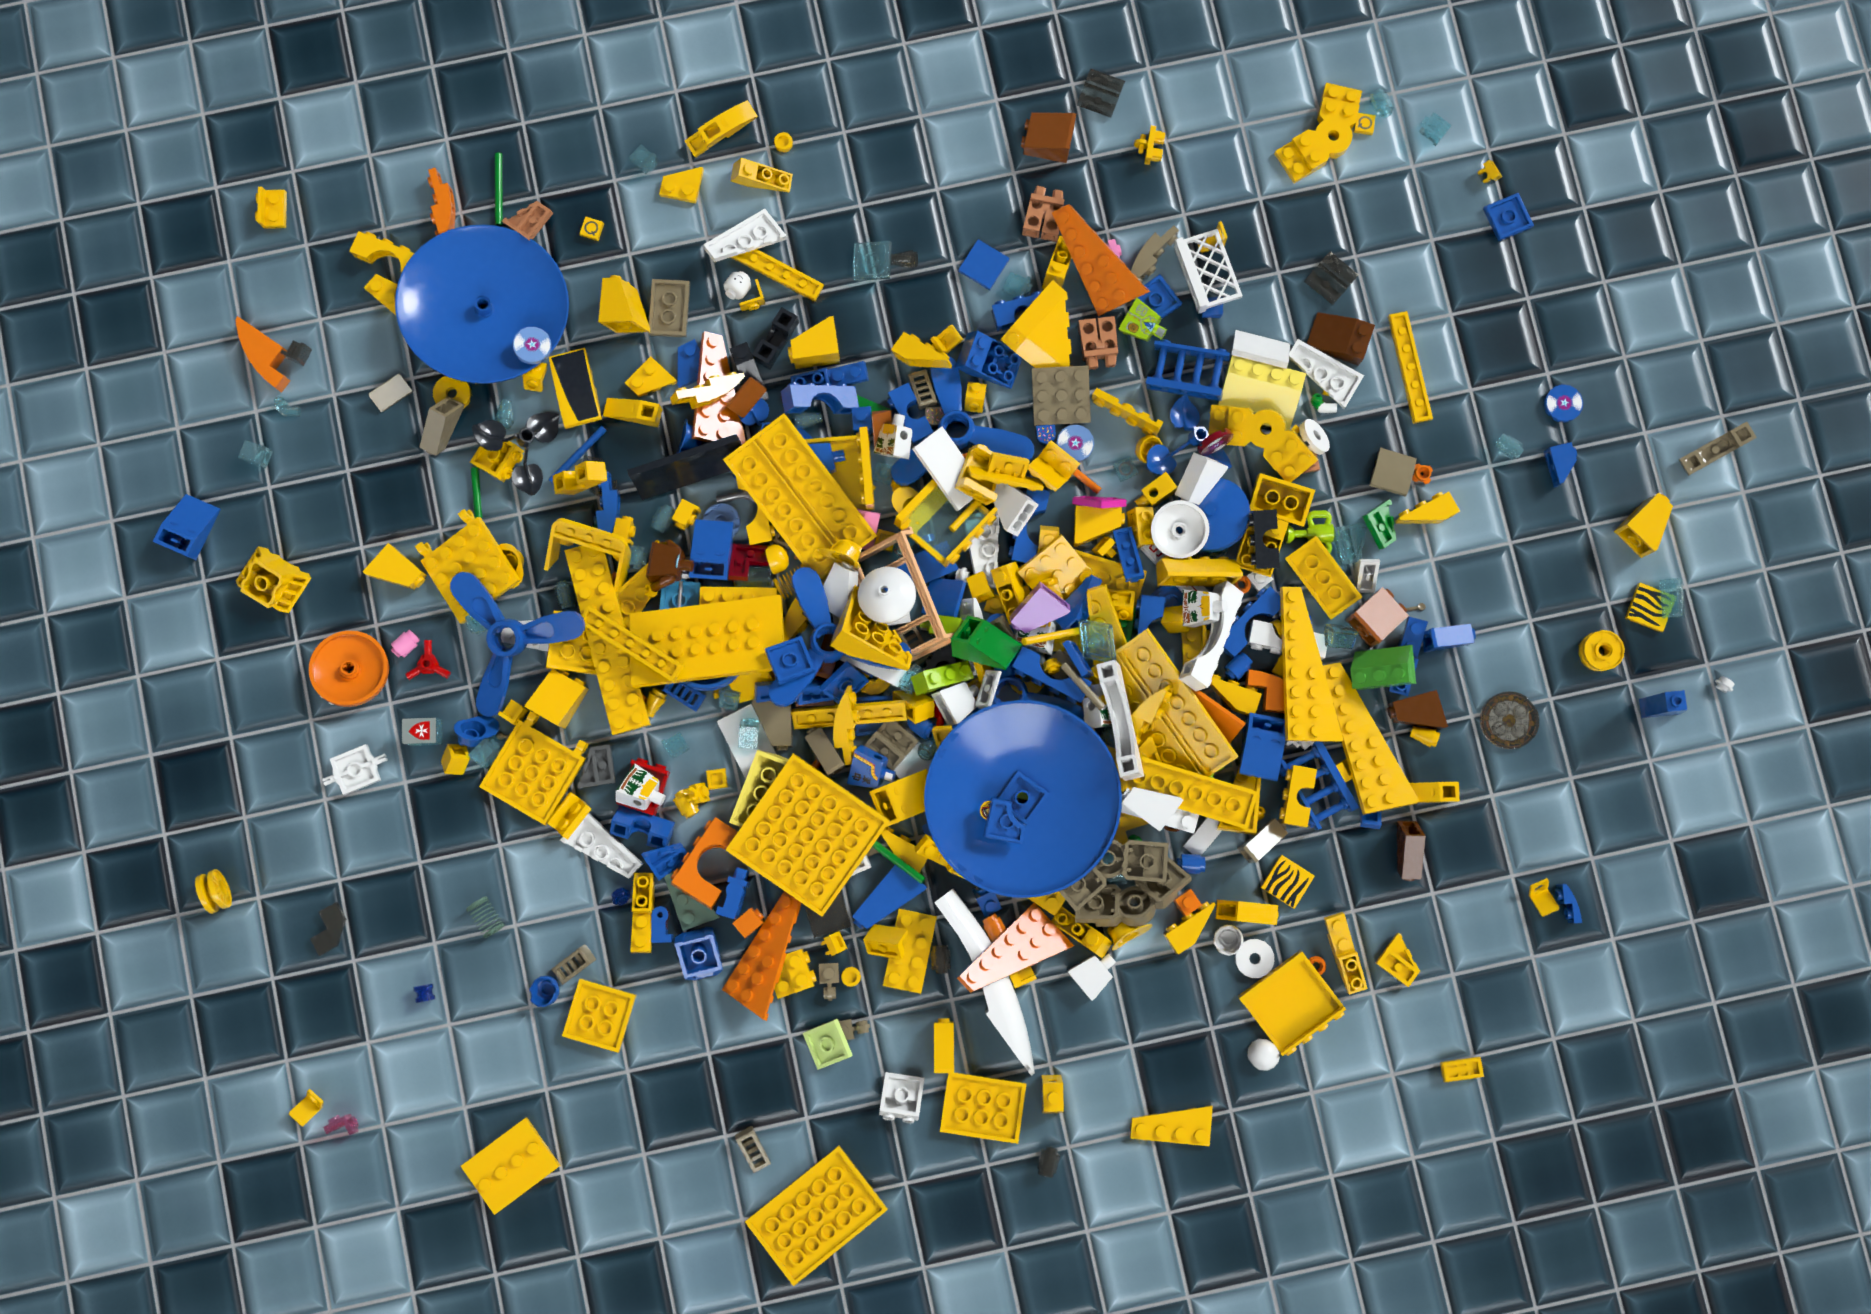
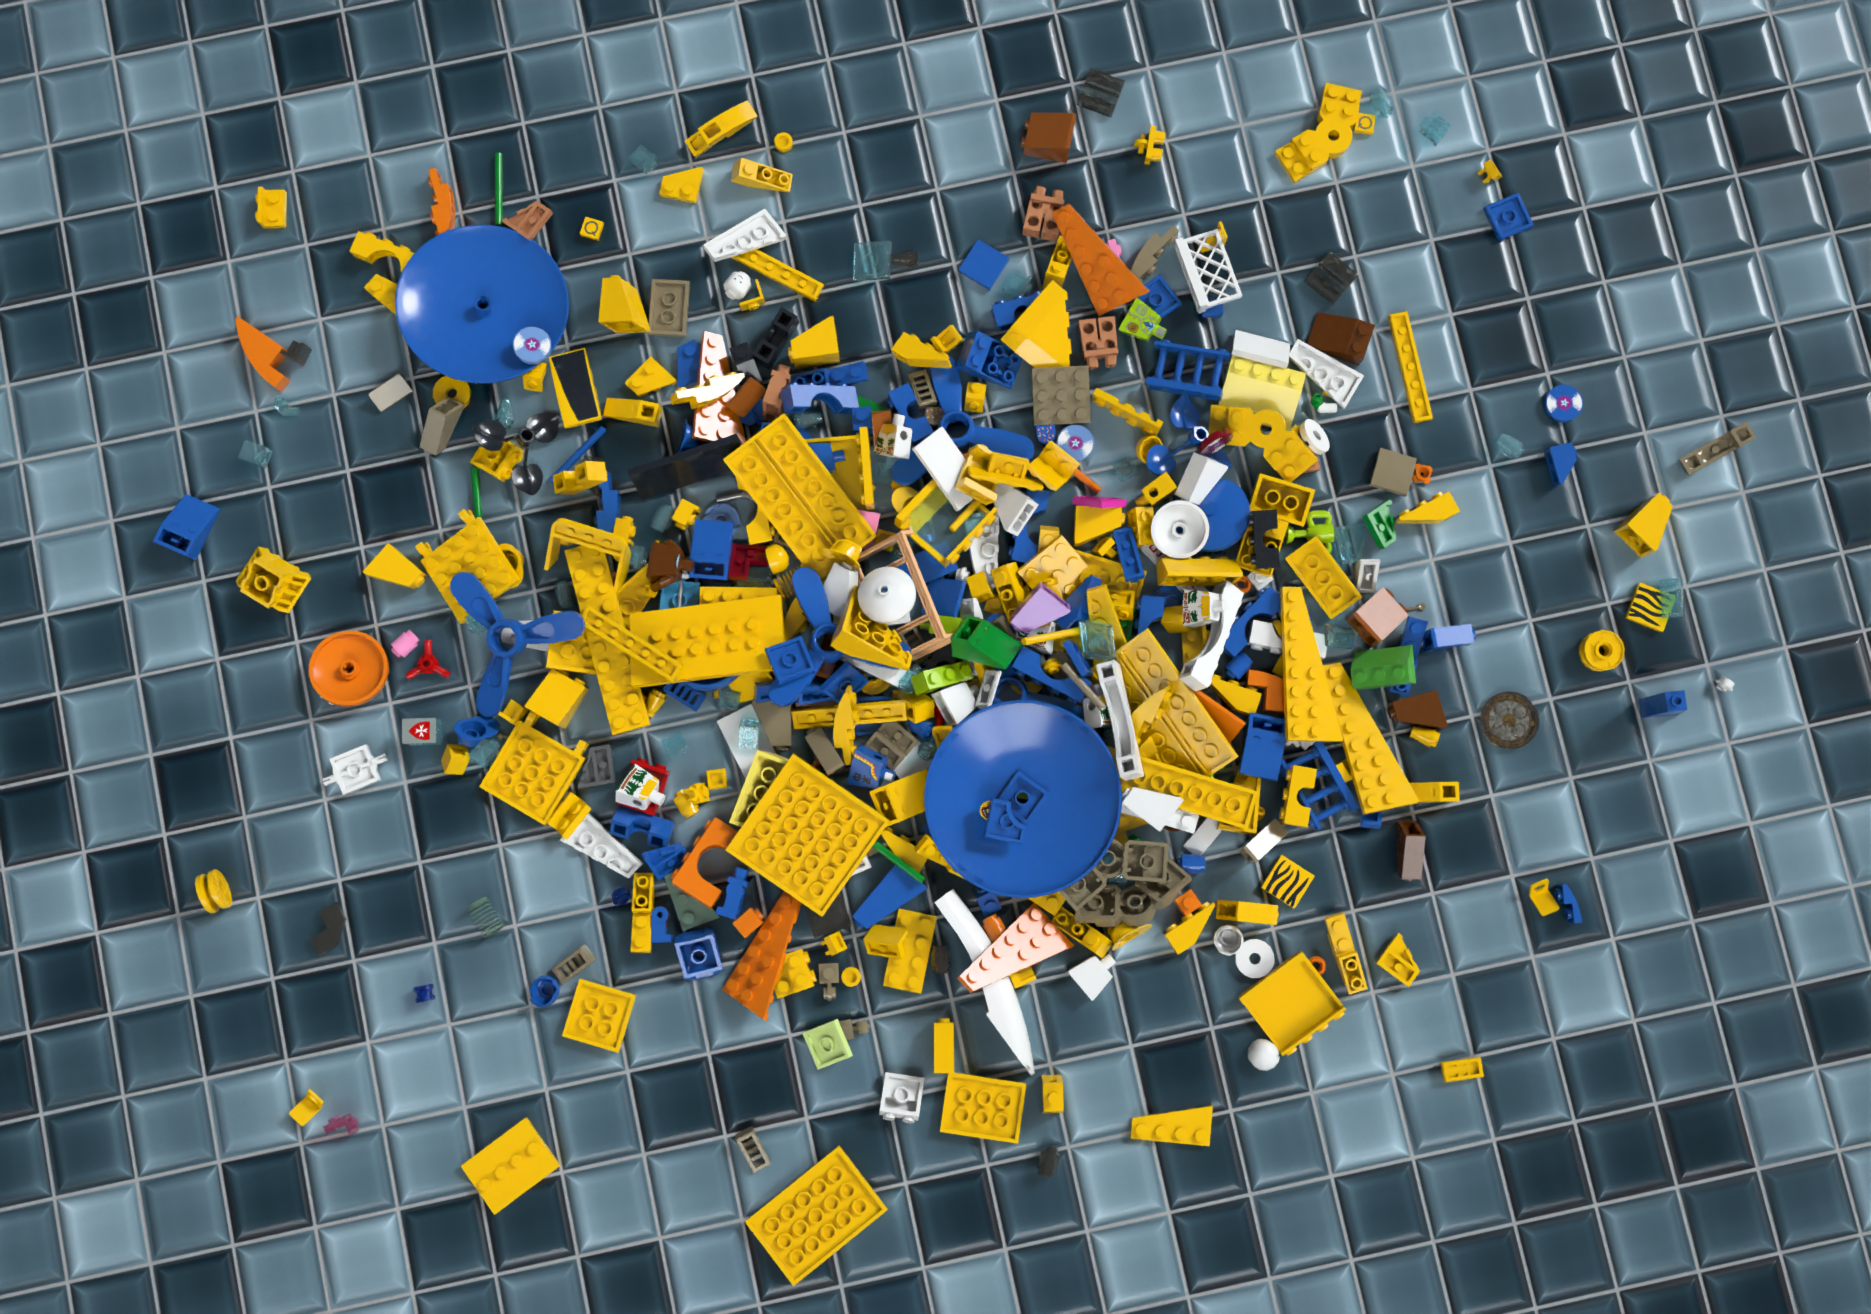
none -> nougat hips [762,364,791,422]

